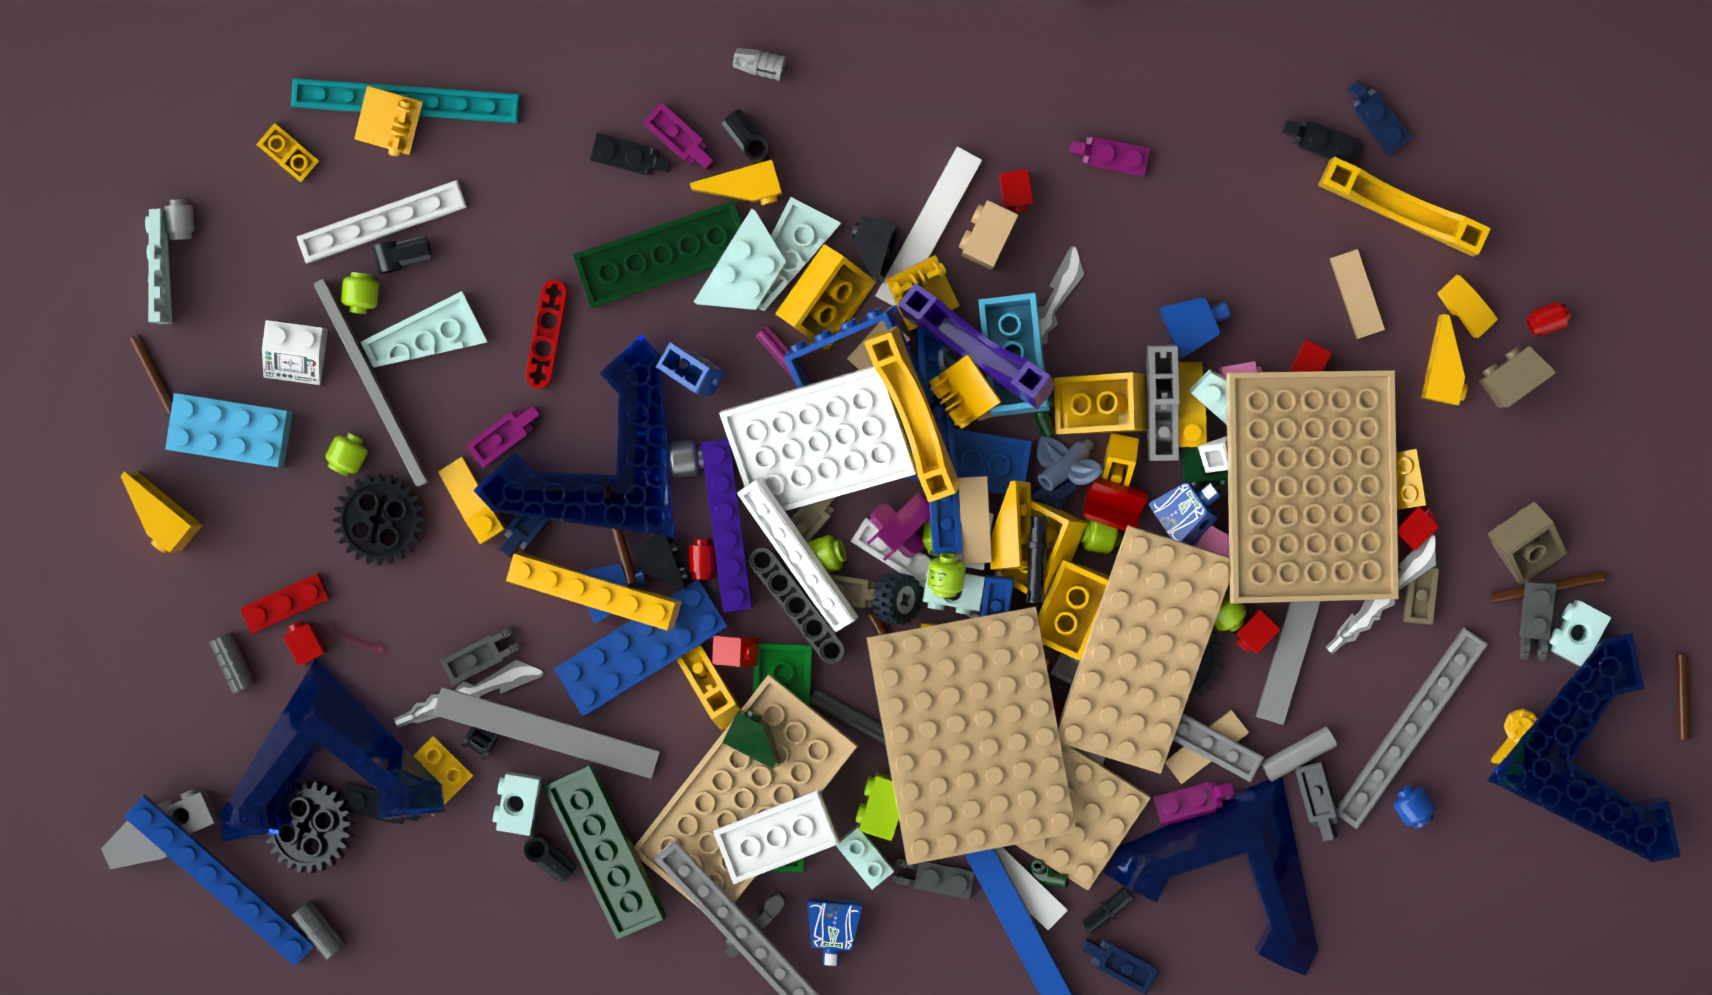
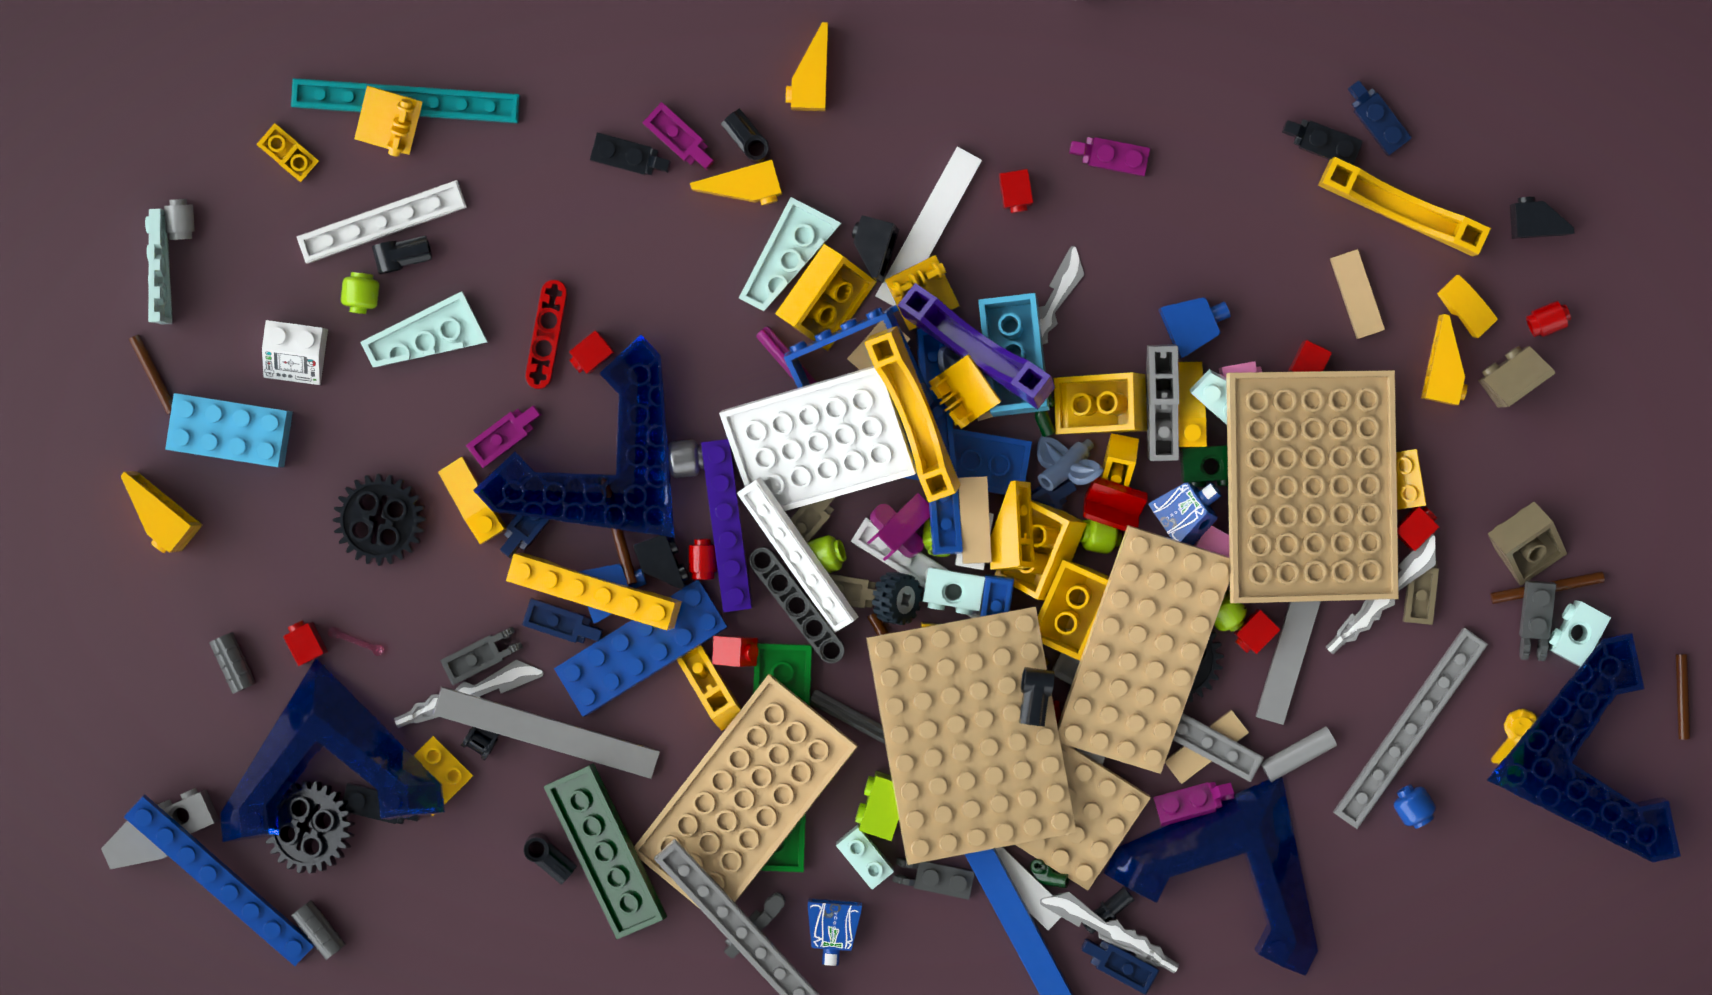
red plate [239,573,330,634] -> none
light grey tile [314,279,430,487] -> none
lime head [325,432,368,477] -> none
light aqua brick [493,771,542,836] -> none
dark green plate [573,200,742,309] -> none
blue torso [656,342,725,396] -> none
light aqua wing [694,209,786,310] -> none
white tile [713,790,840,884] -> none
dark green slope [722,708,781,769] -> none
light grey hinge [733,48,786,81] -> none
lime head [927,553,966,598] -> none
tan brick [959,200,1018,270] -> none
black pin [1026,516,1049,603] -> none
white slope [1198,437,1228,473] -> none
hinge [1295,760,1340,842] -> none
none -> dark blue hinge [522,598,603,643]
none -> red brick [569,330,615,374]
none -> yellow slope [786,22,828,111]
none -> black piece [1019,667,1055,727]
none -> light grey sword [1040,892,1179,973]
none -> black slope [1510,197,1575,239]

